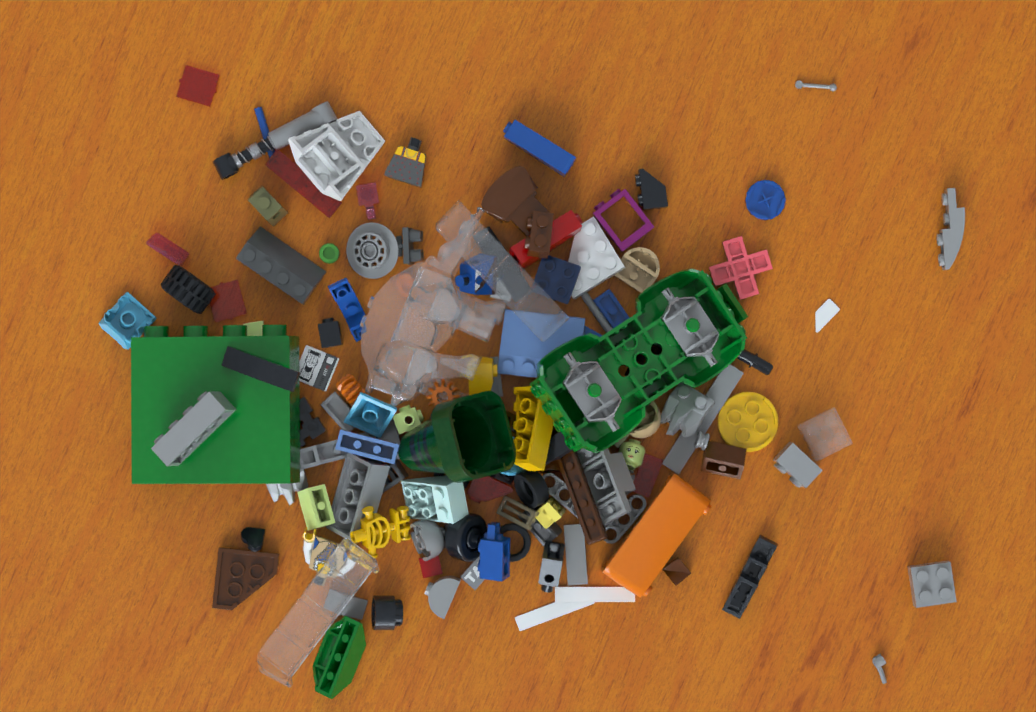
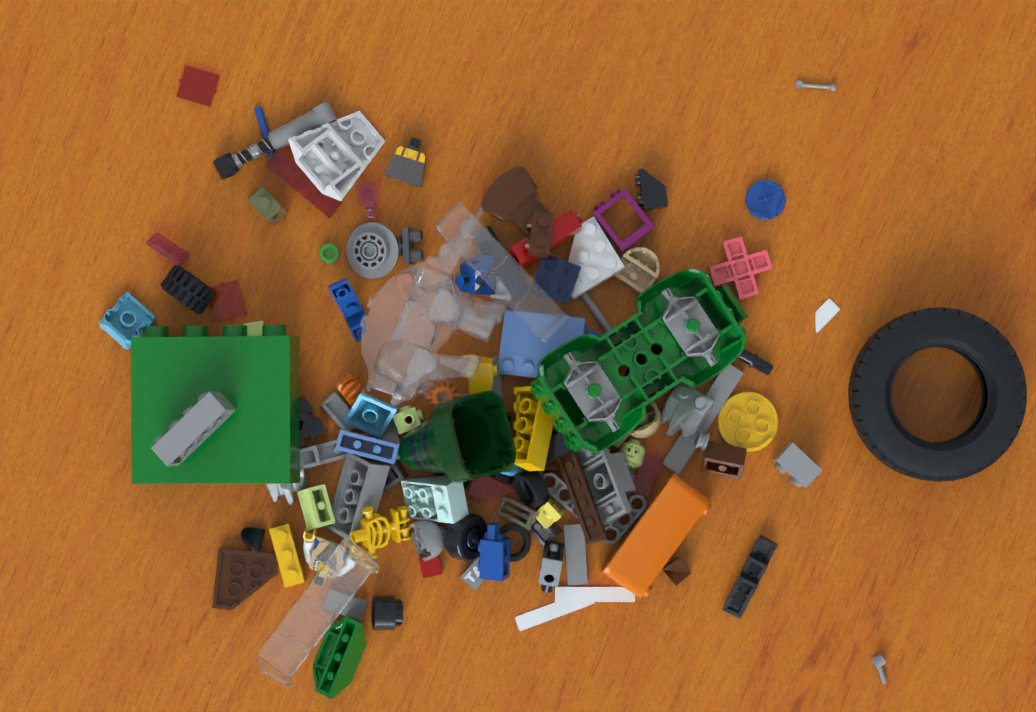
black slope [221,346,300,392] -> none
dark grey slope [236,226,326,305] -> none
sticker [299,345,339,391] -> none
black brick [318,318,343,348] -> none
light grey brick [424,576,461,619] -> none
blue slope [503,120,576,177] -> none
blue tile [593,289,630,328] -> none
clear brick [797,407,853,461] -> none
light grey brick [907,561,957,608] -> none
light grey slope [937,188,965,270] -> none
none -> yellow arch [269,523,306,588]
none -> black tyre [848,308,1027,482]

